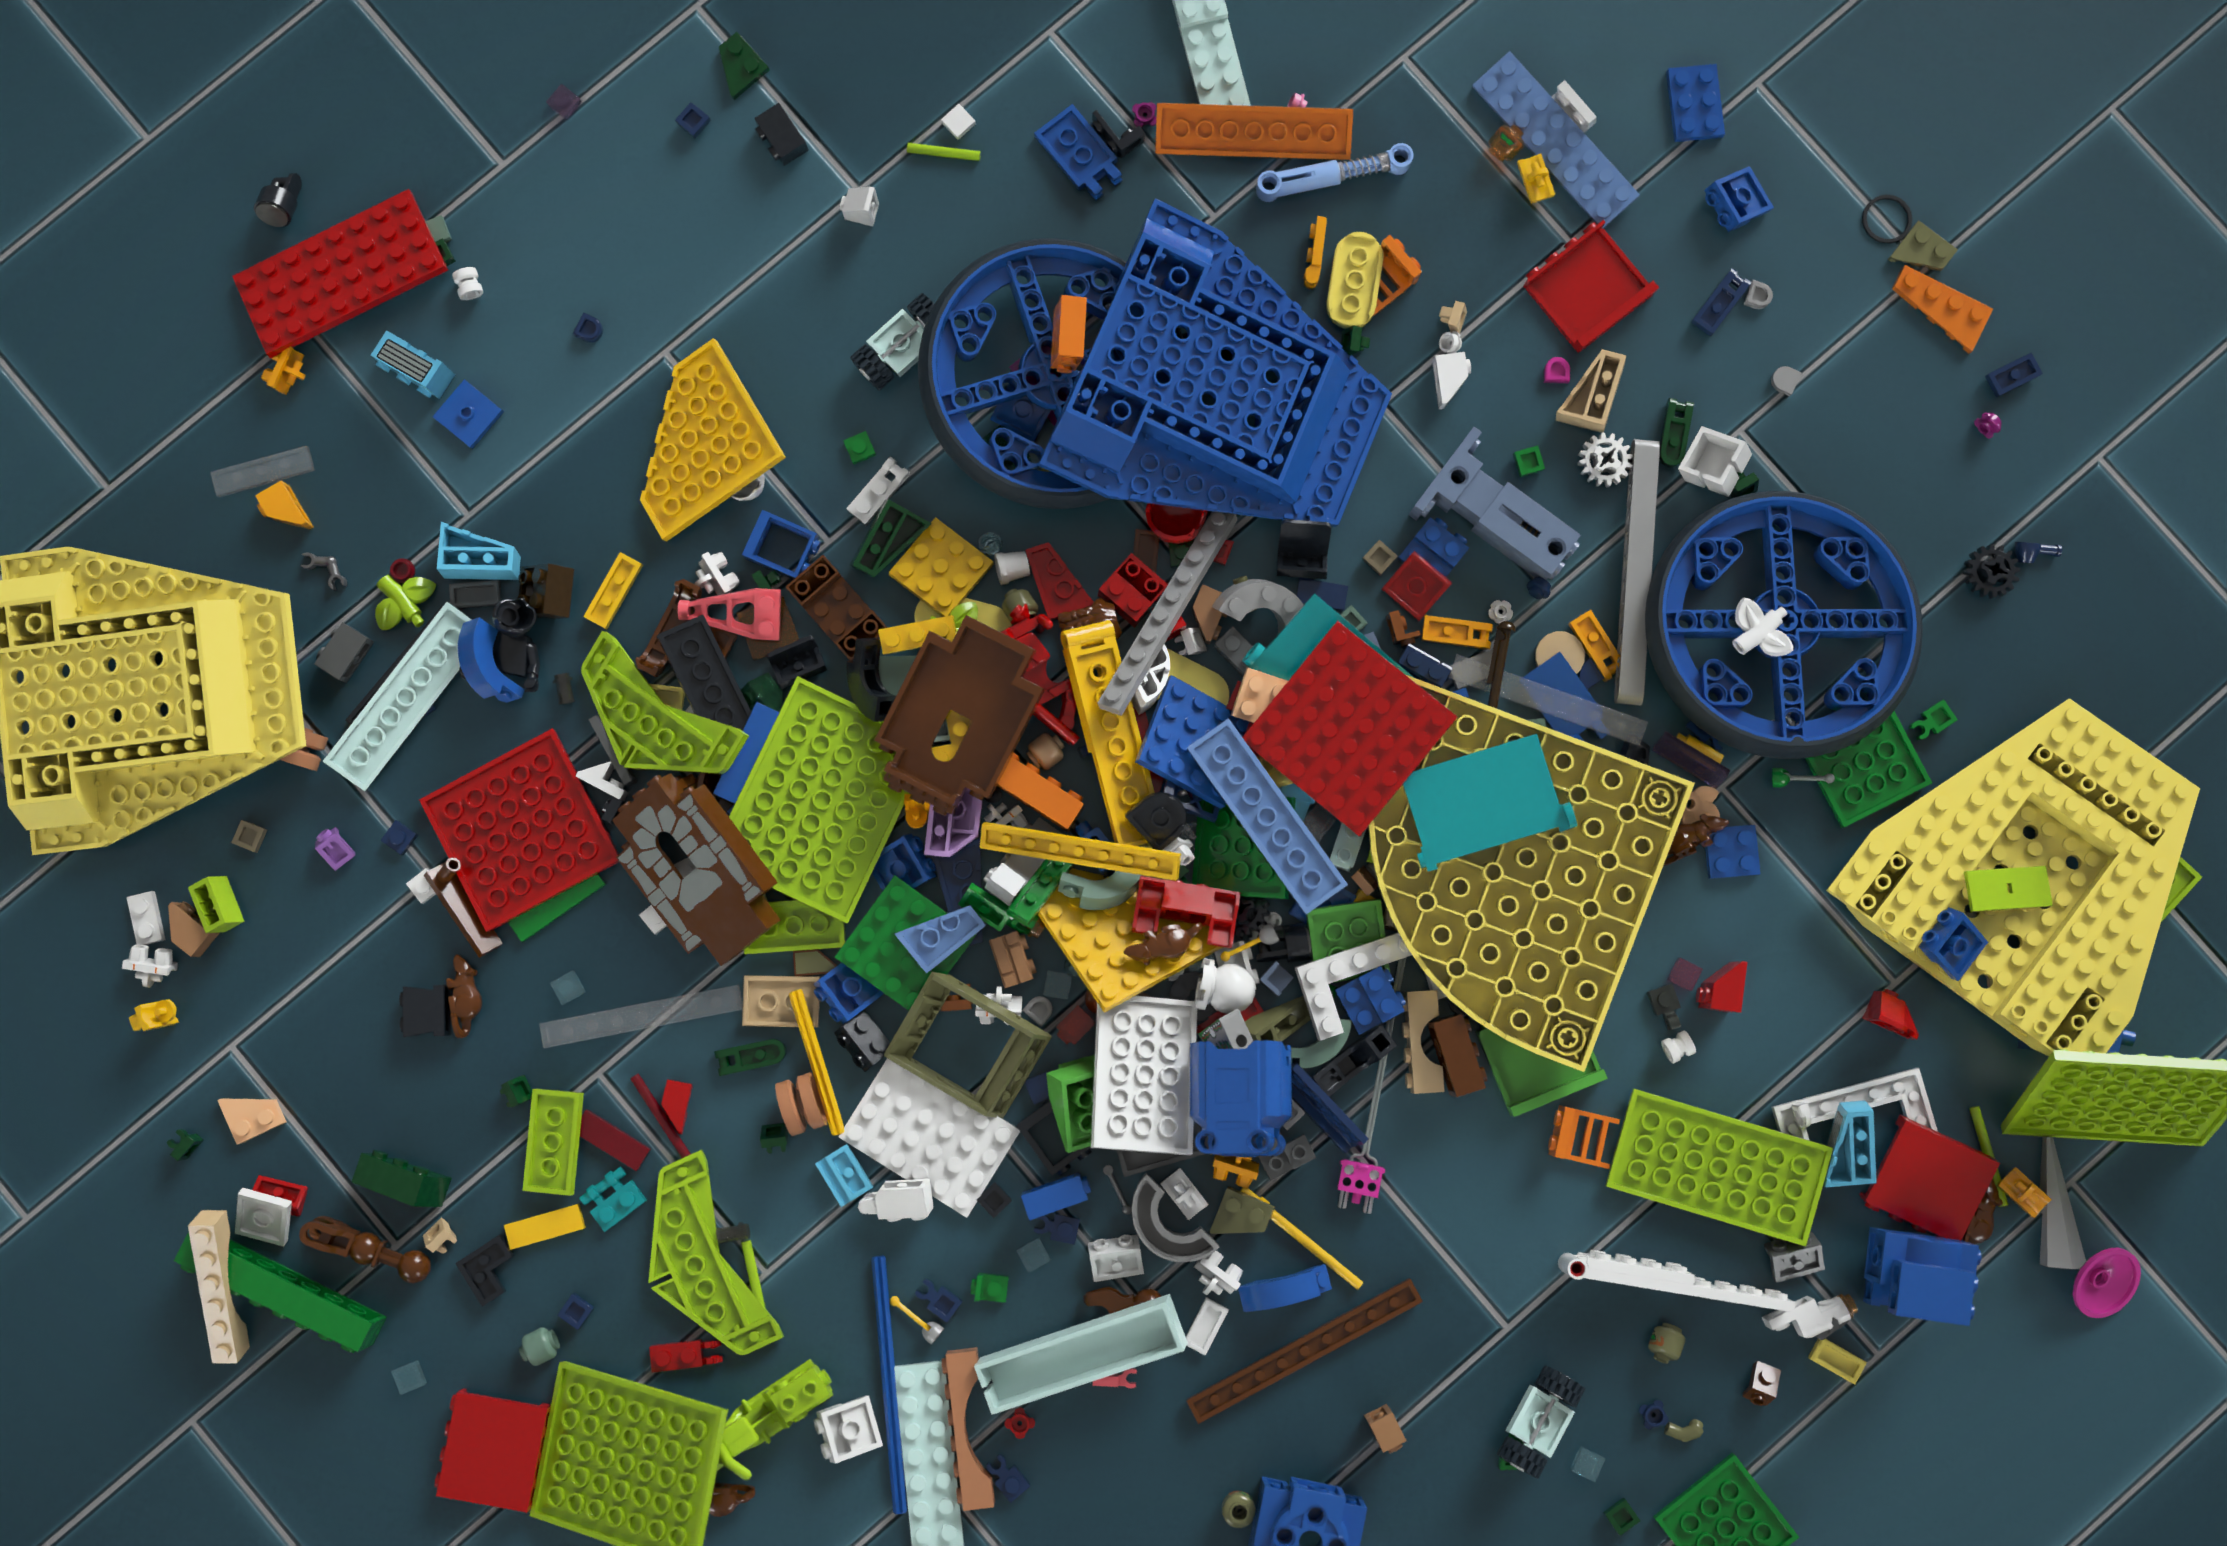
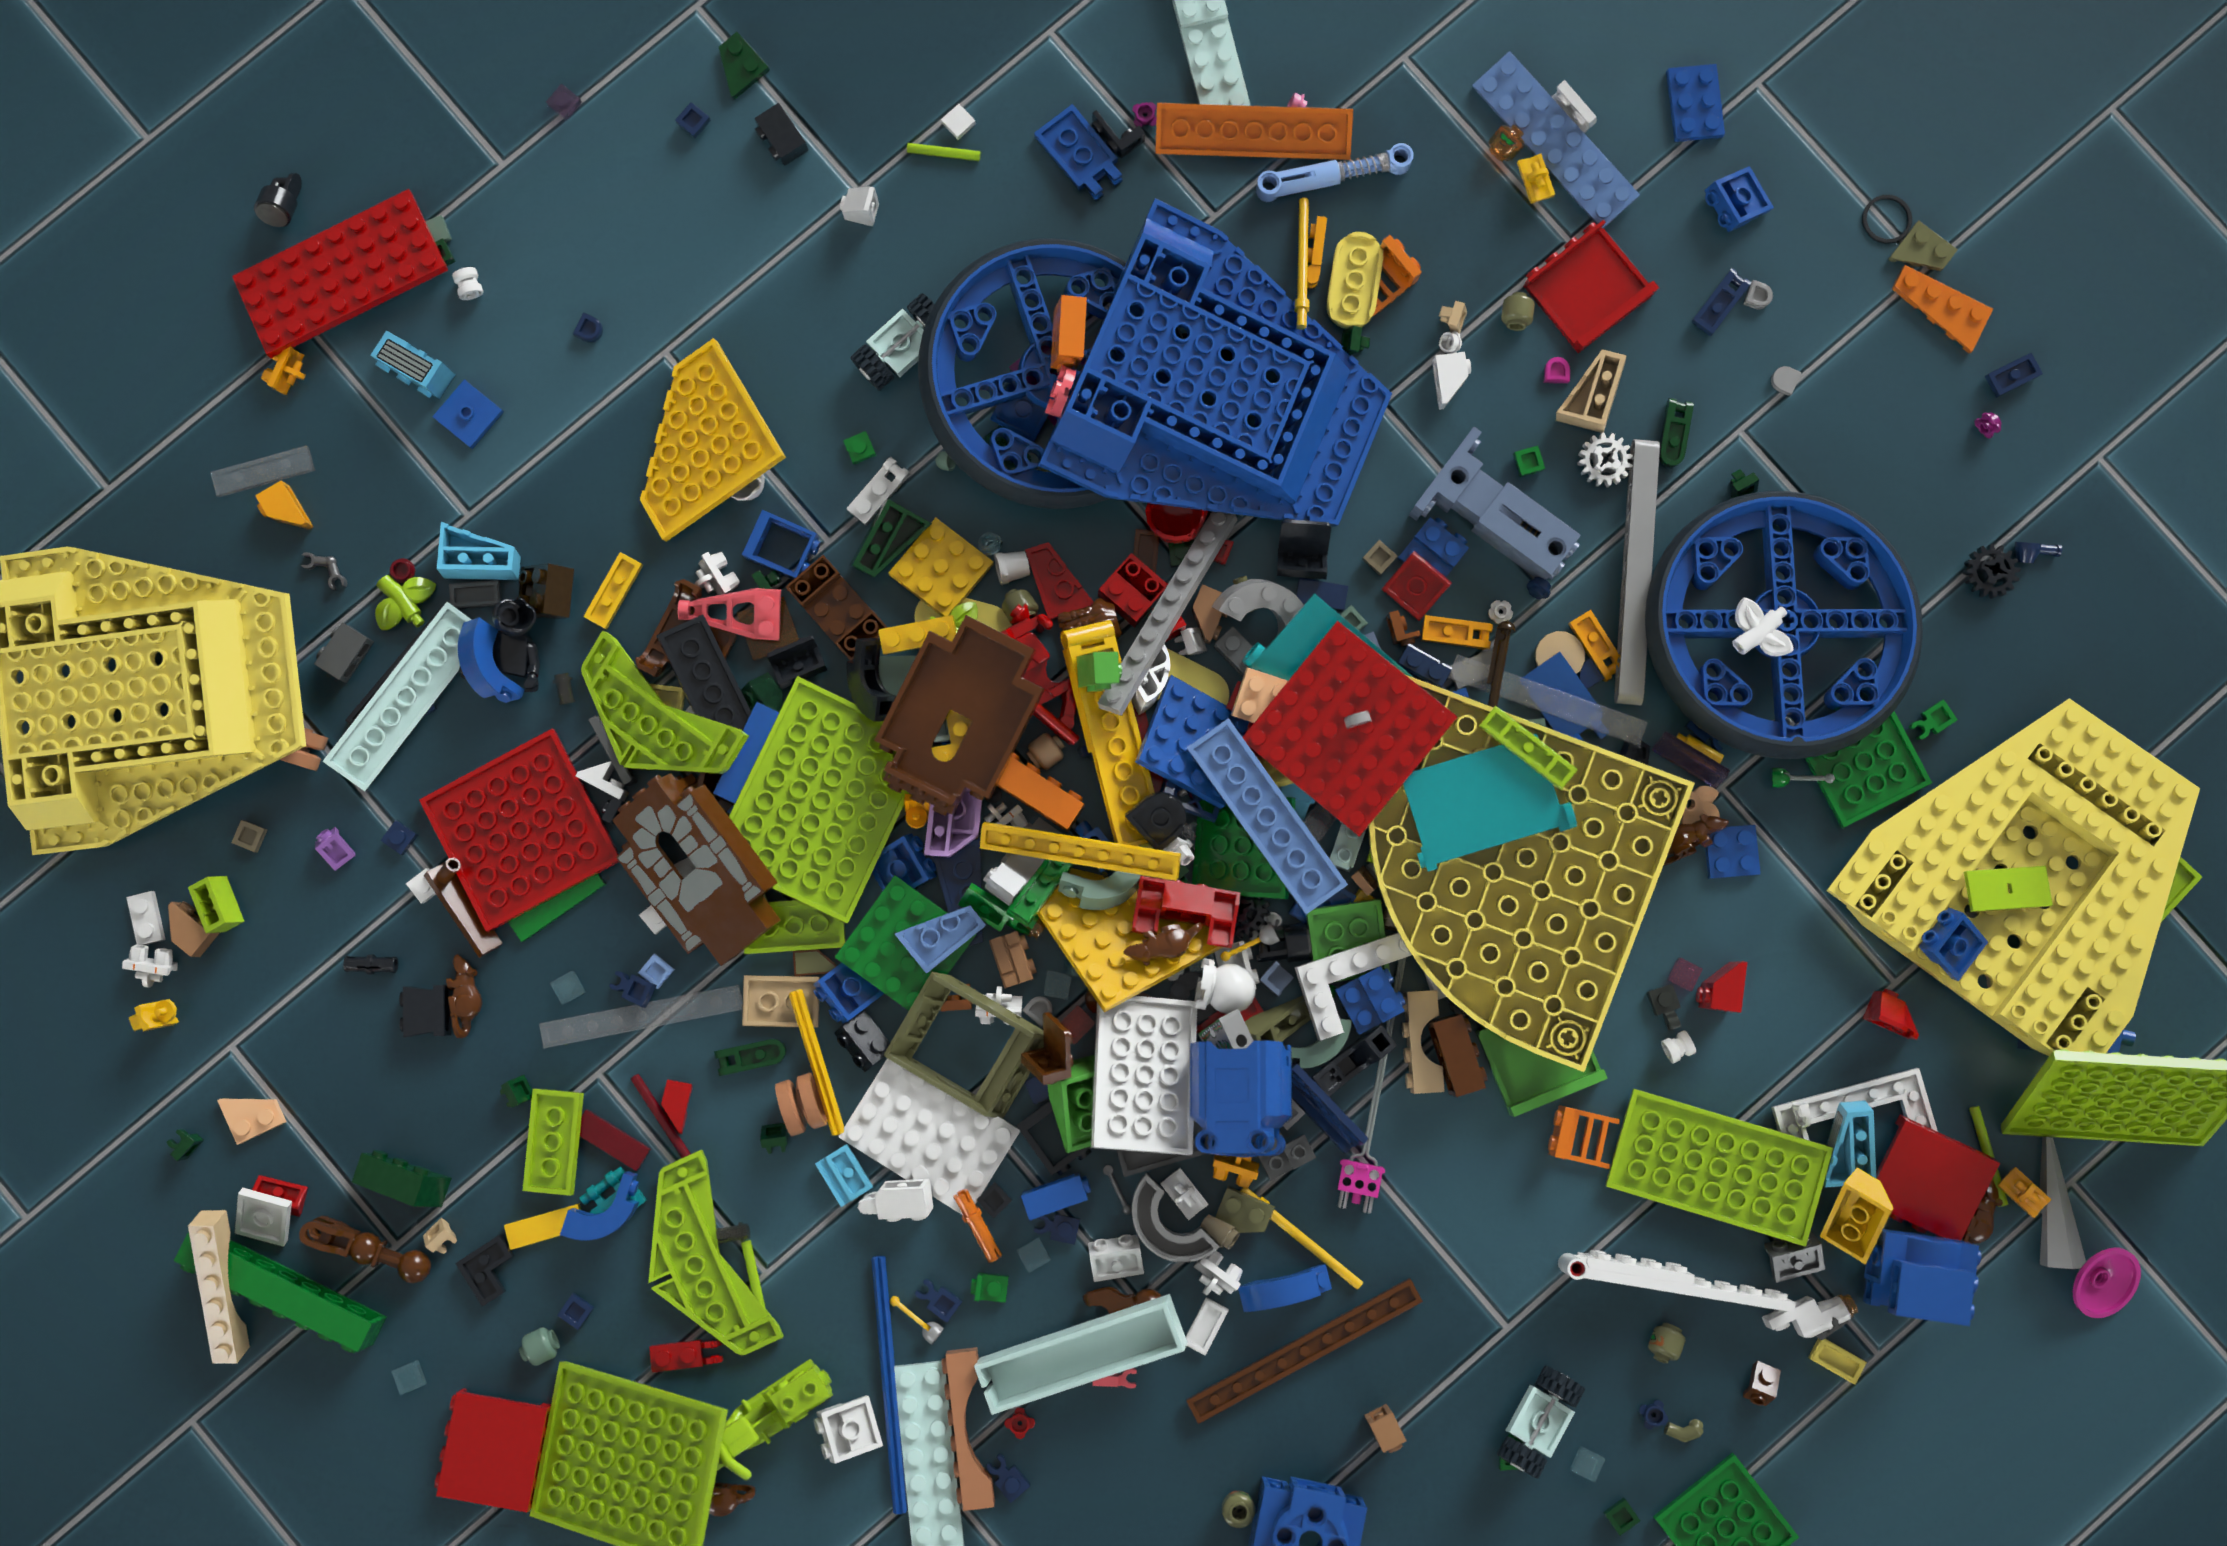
white piece [1678,426,1752,497] -> none
none -> black pin [343,954,399,975]
none -> blue arch [560,1171,639,1240]
none -> dark blue plate [609,971,657,1008]
none -> light blue tile [638,954,675,989]
none -> sand green hinge [935,451,956,471]
none -> orange pin [953,1189,1002,1263]
none -> reddish brown bracket [1021,1012,1073,1085]
none -> coral plate [1044,365,1077,417]
none -> bright green brick [1077,652,1122,692]
none -> dark tan cone [1201,1214,1240,1250]
none -> yellow bar [1294,198,1309,330]
none -> light grey tile [1344,711,1372,729]
none -> lime plate [1479,706,1578,790]
none -> olive head [1501,292,1535,331]
none -> yellow slope [1820,1168,1893,1265]

